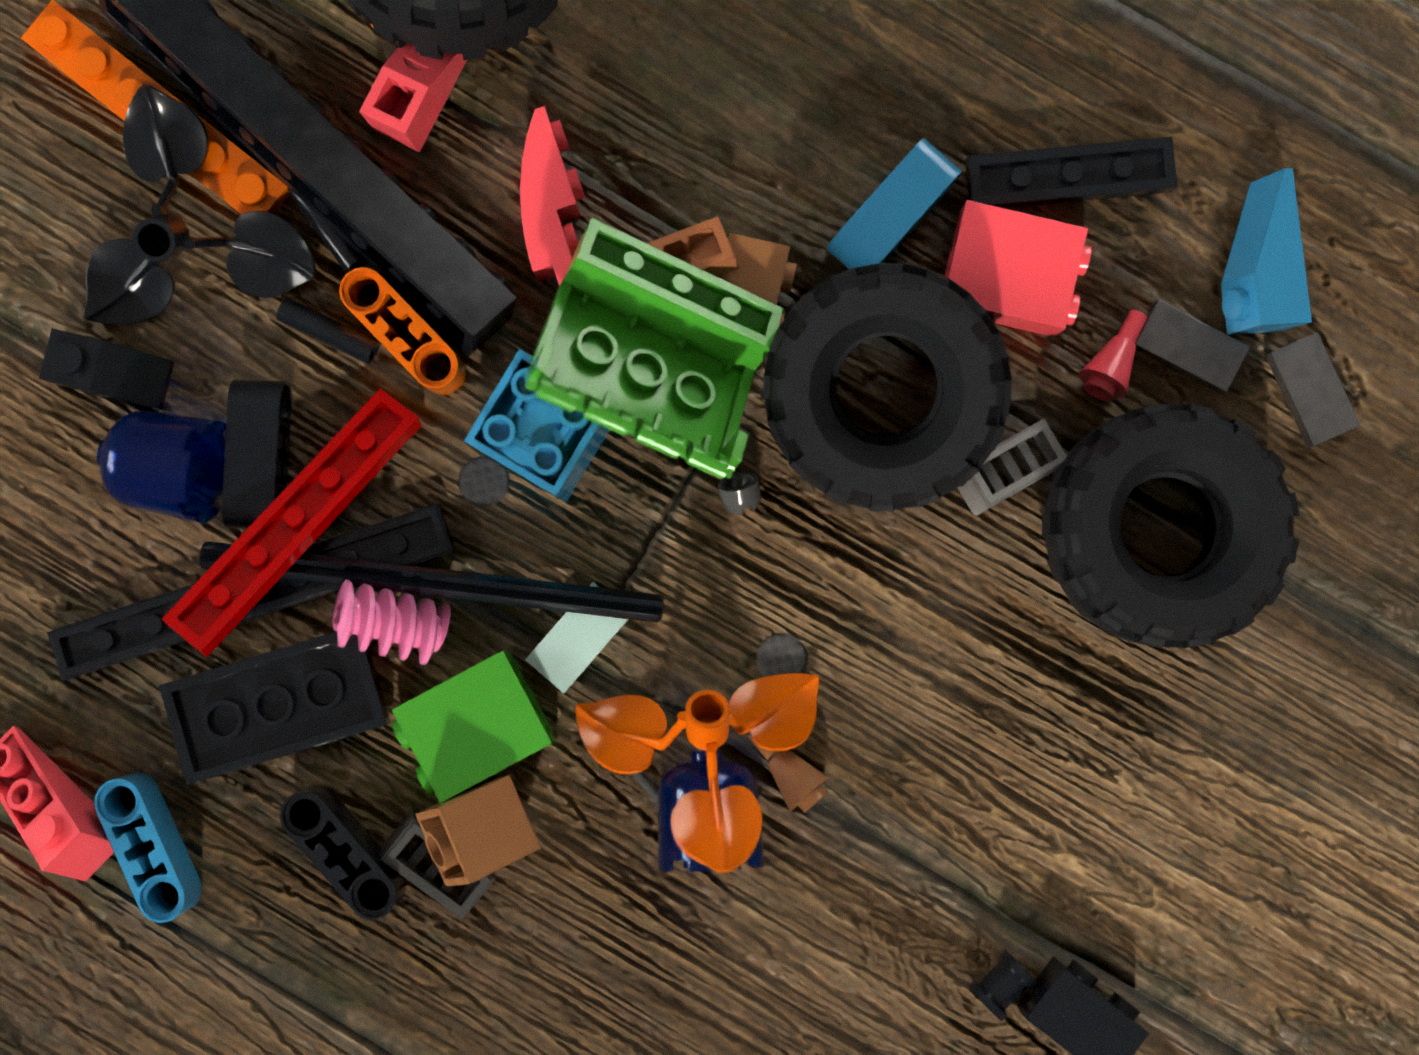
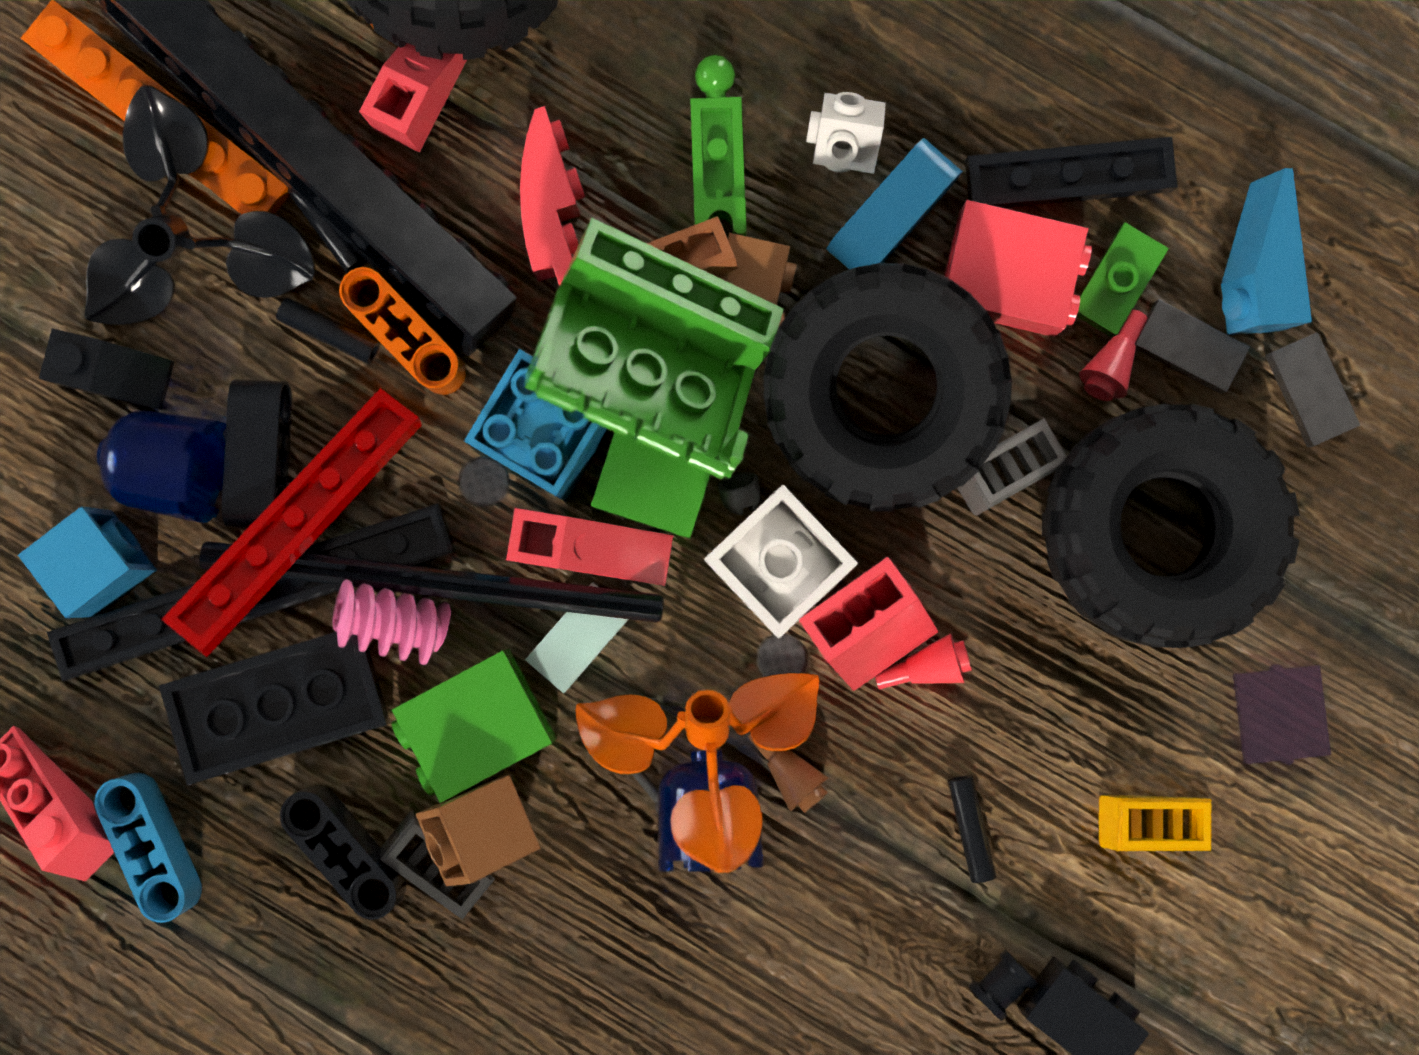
none -> dark azure head [18,506,157,618]
none -> coral slope [506,508,673,586]
none -> bright green brick [591,432,712,540]
none -> bright green plate [690,55,746,236]
none -> white brick [704,485,858,638]
none -> coral brick [799,557,938,691]
none -> white brick [806,92,886,174]
none -> coral cone [875,633,972,690]
none -> black piece [948,775,997,883]
none -> bright green plate [1077,222,1169,338]
none -> yellow slope [1099,795,1211,851]
none -> clear purple piece [1233,664,1331,765]

